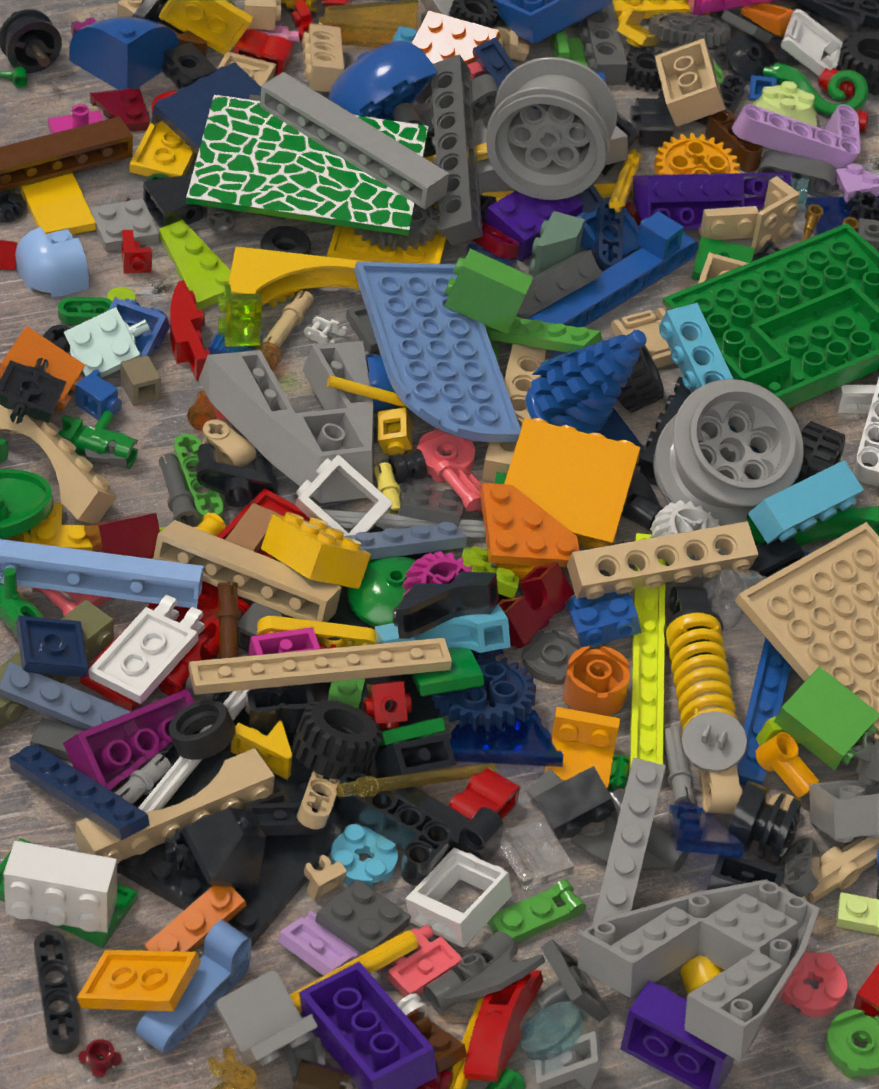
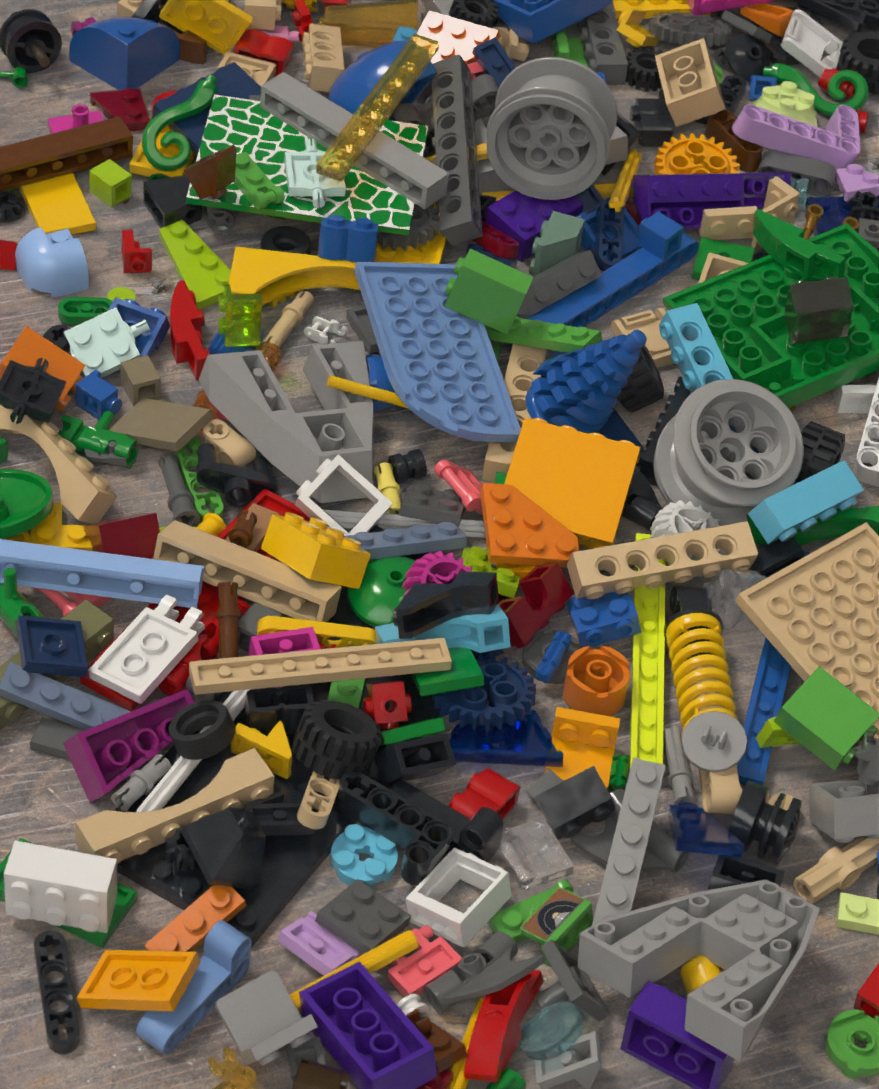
dark blue plate [9,744,150,840] -> none
dark red plate [79,1039,122,1078] -> none
light grey plate [90,198,159,252] -> none
black brick [162,42,217,90] -> none
tan tile [304,855,347,901] -> none
clear yellow bar [336,763,497,798] -> none
yellow brick [377,407,413,455] -> none
coral plate [417,429,475,483] -> none
light orange piece [756,732,819,798] -> none
coral plate [781,952,848,1017] -> none
dark grey beam [784,838,821,897] -> none
none -> lime brick [89,159,132,208]
none -> dark tan tile [109,398,213,452]
none -> green plant [142,75,218,171]
none -> reddish brown slope [183,145,237,200]
none -> reddish brown pin [229,510,257,548]
none -> bright green plate [233,152,285,210]
none -> light aqua plate [284,139,345,208]
none -> clear yellow plate [316,33,439,182]
none -> blue brick [318,214,379,262]
none -> panel [520,887,593,967]
none -> blue axle [535,631,572,683]
none -> green slope [753,209,846,285]
none -> clear smoke brick [784,277,853,344]

